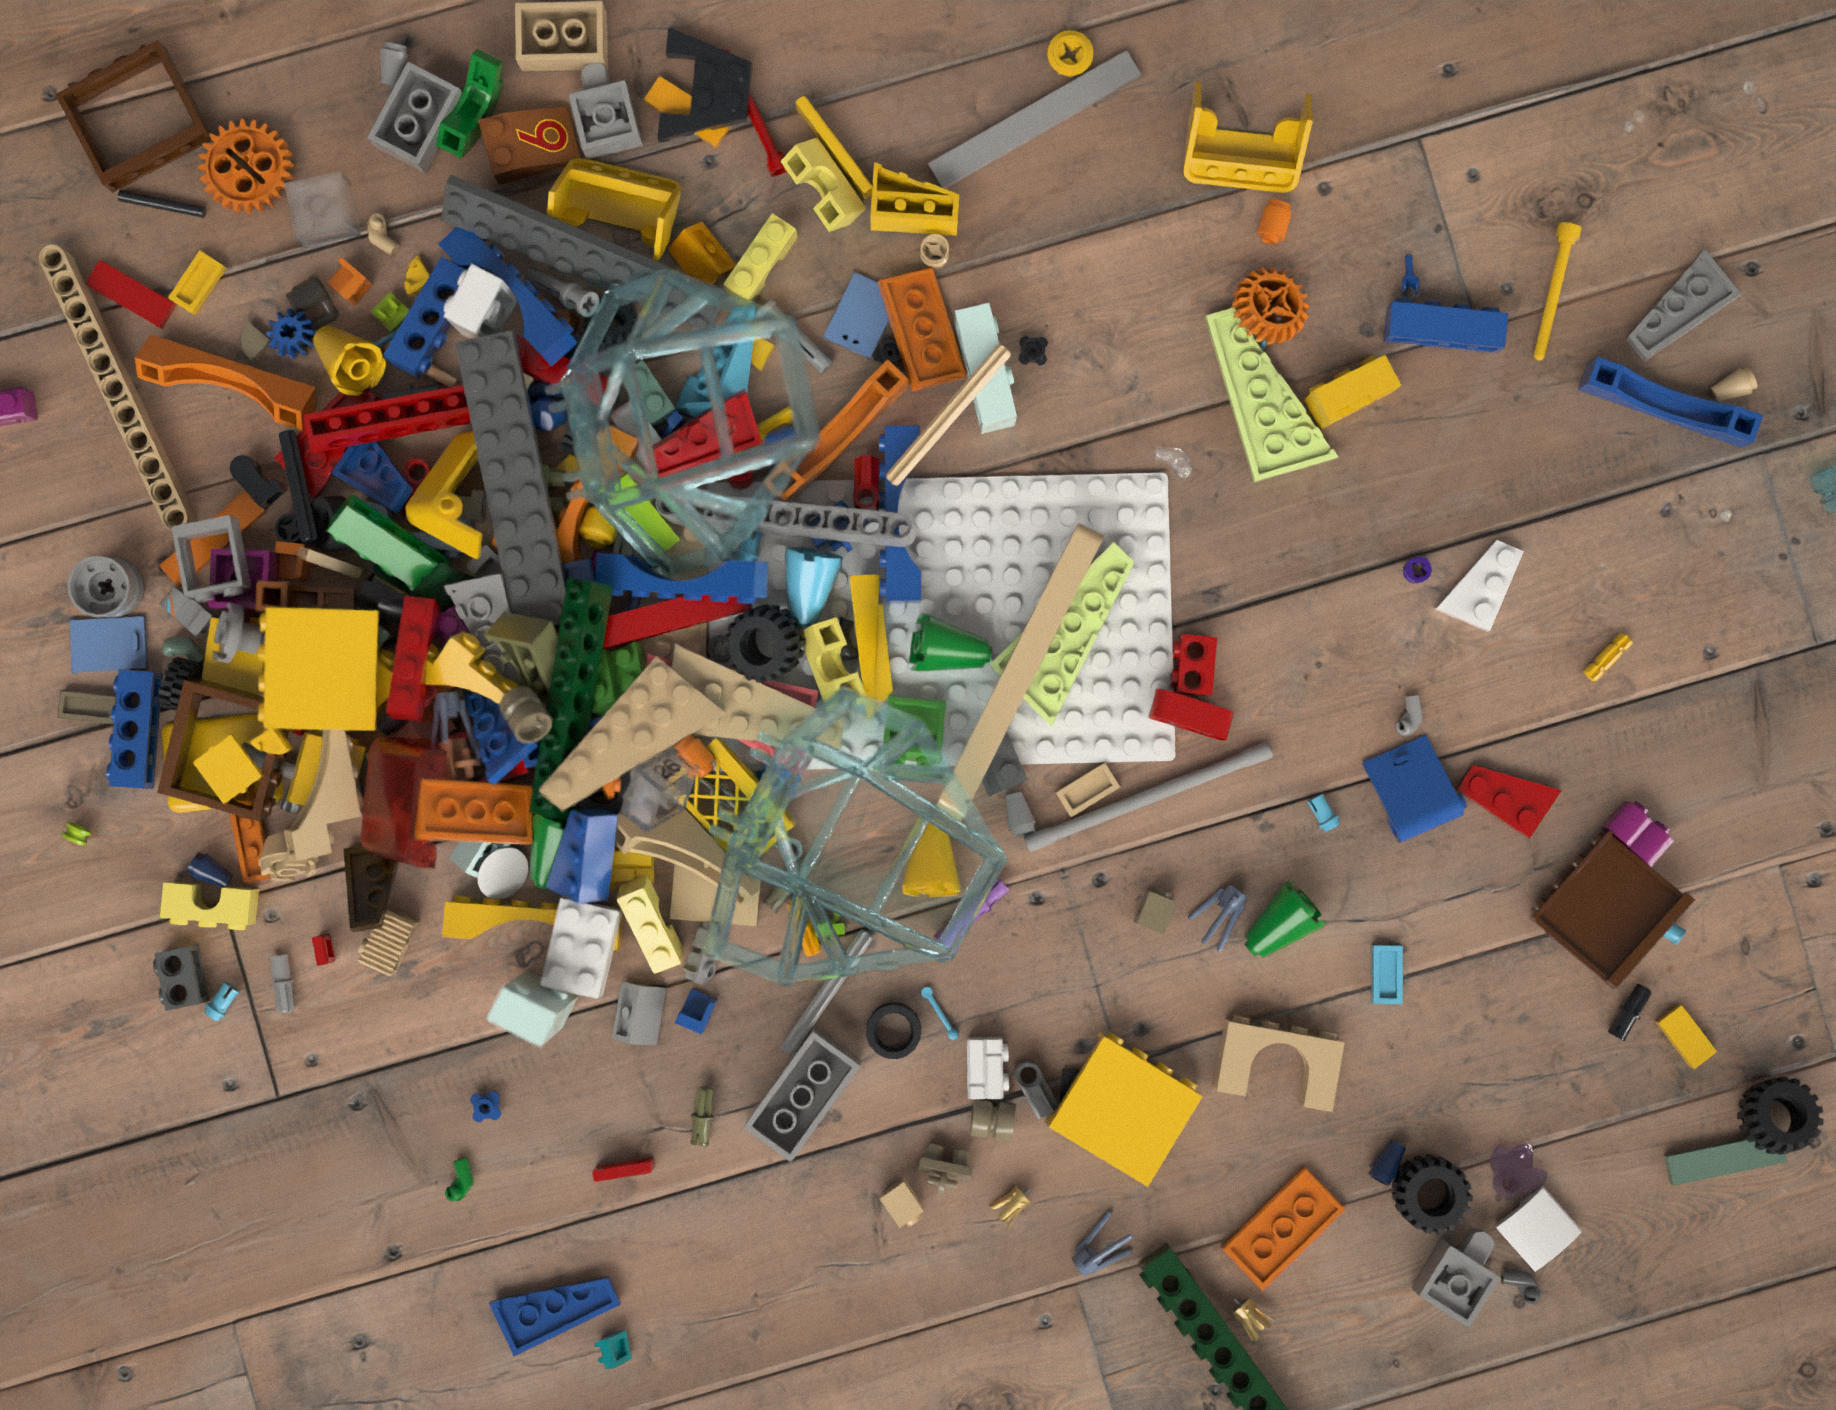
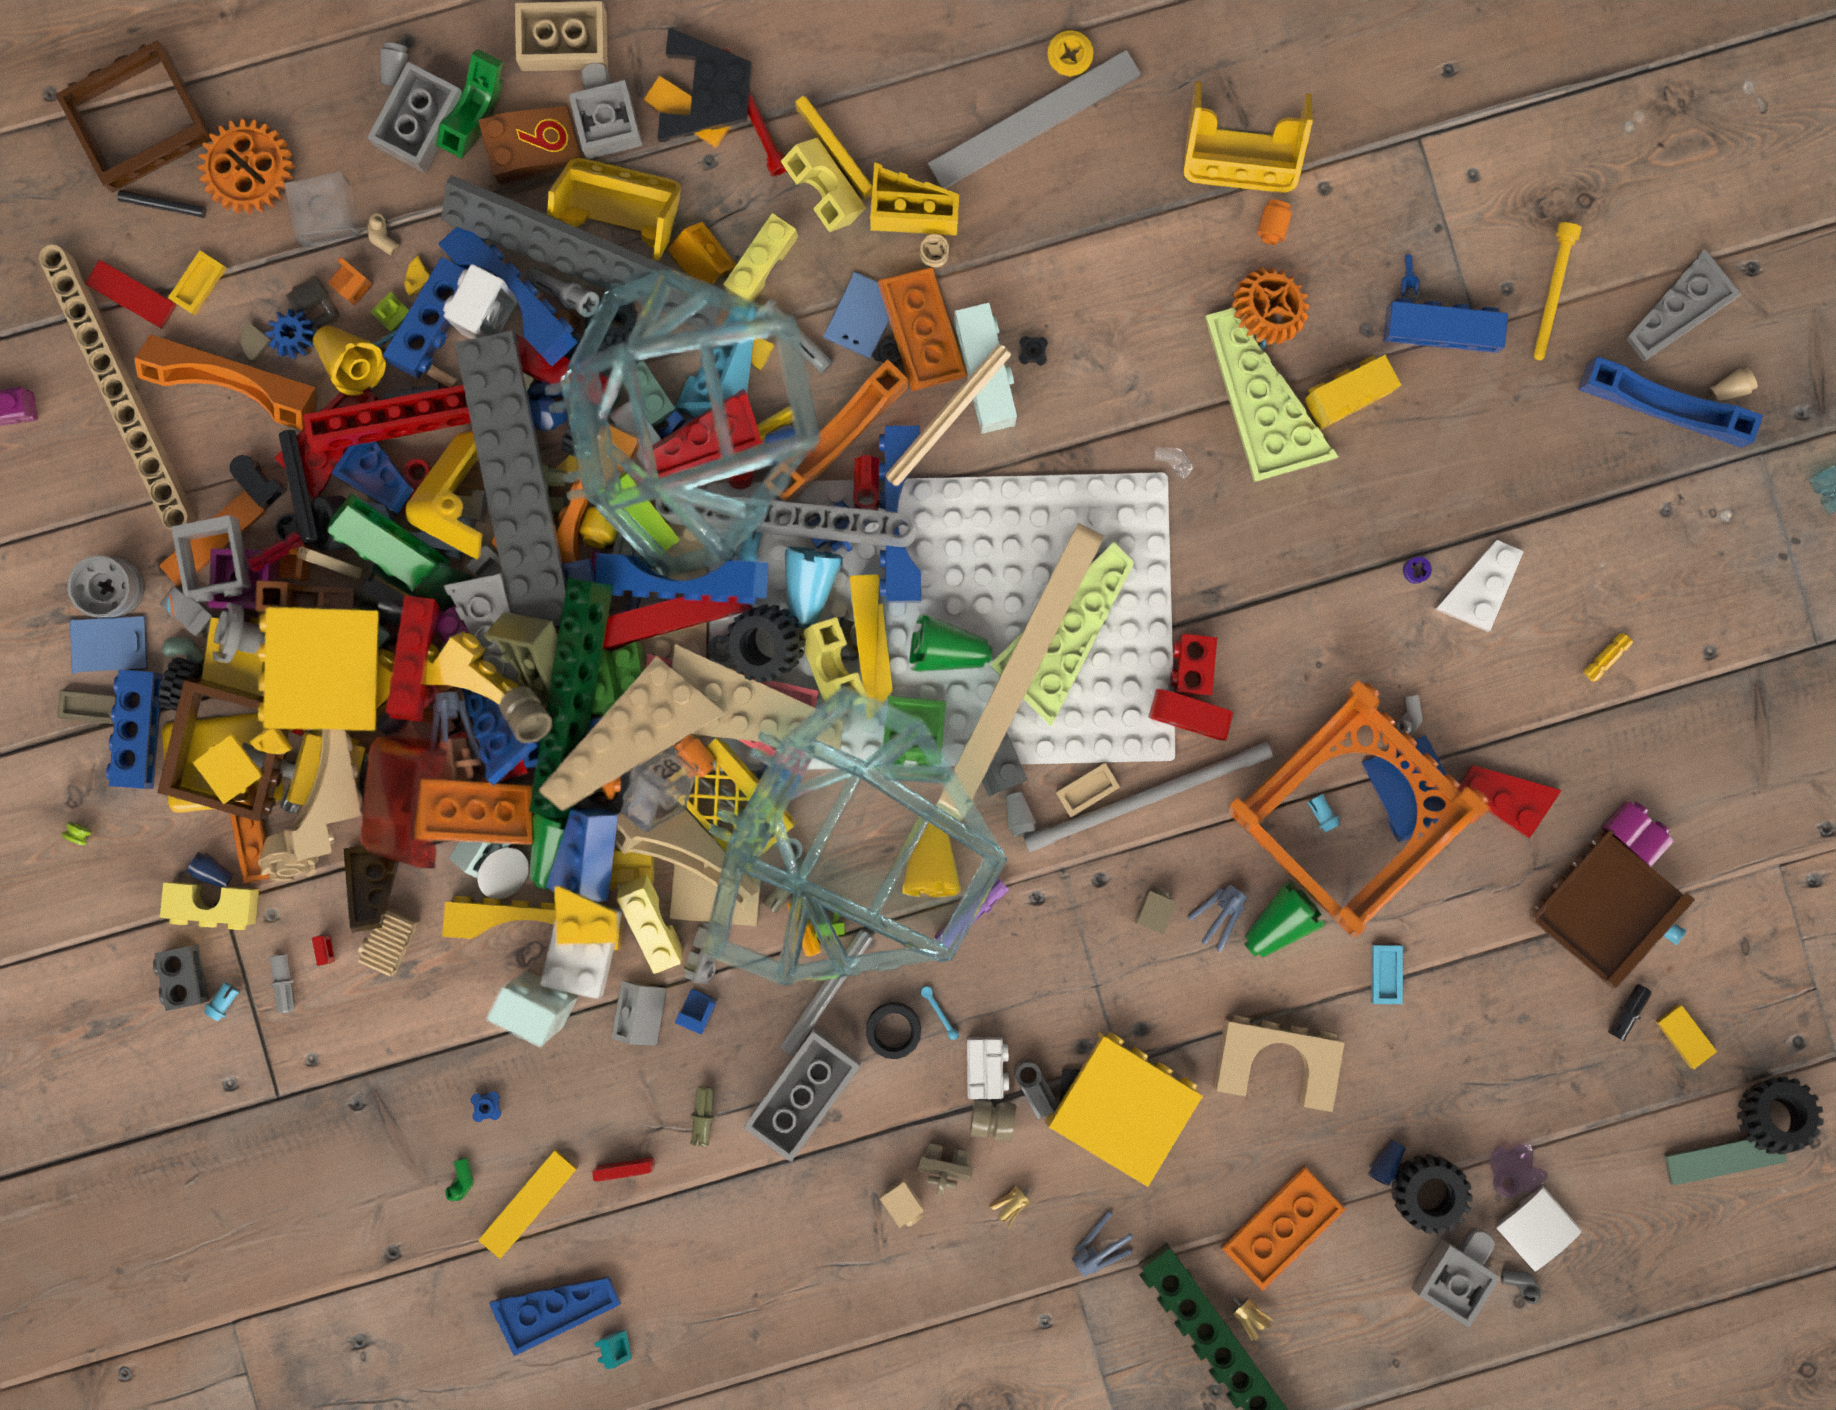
none -> dark red axle [247,531,304,572]
none -> yellow tile [478,1149,578,1259]
none -> yellow wing [555,885,618,945]
none -> orange arch [1229,680,1490,939]

